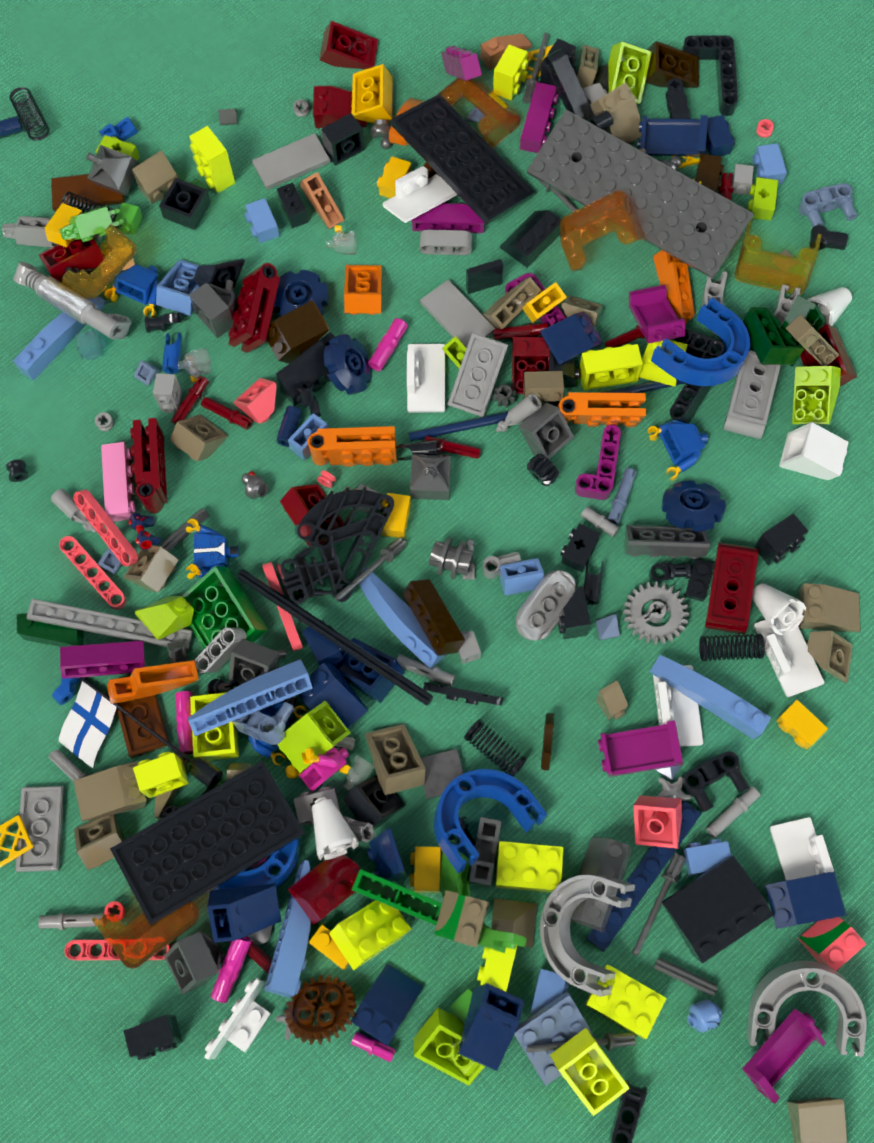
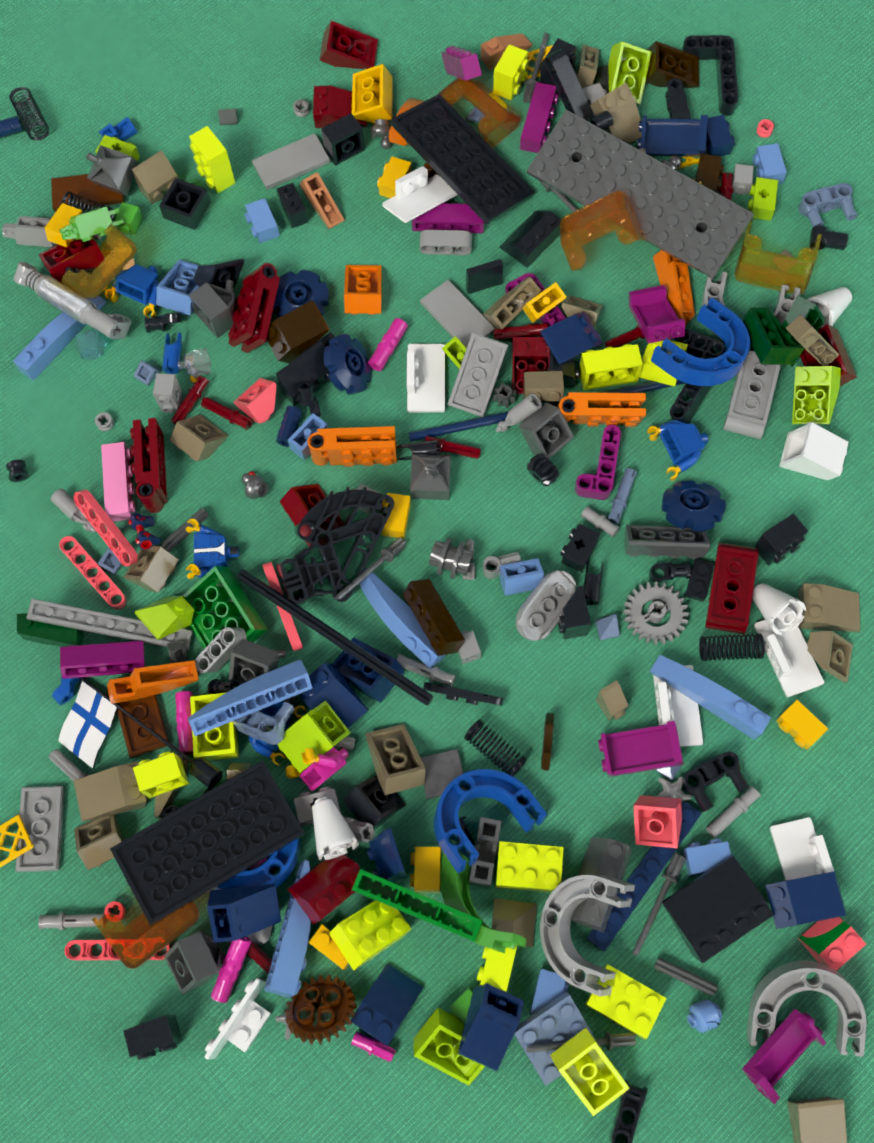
dark blue brick [302,620,344,666] -> none
coral bush [317,470,336,488] -> none
clear piece [326,225,357,255] -> none
clear piece [339,755,375,791] -> none
dark tan slope [434,890,489,947] -> none

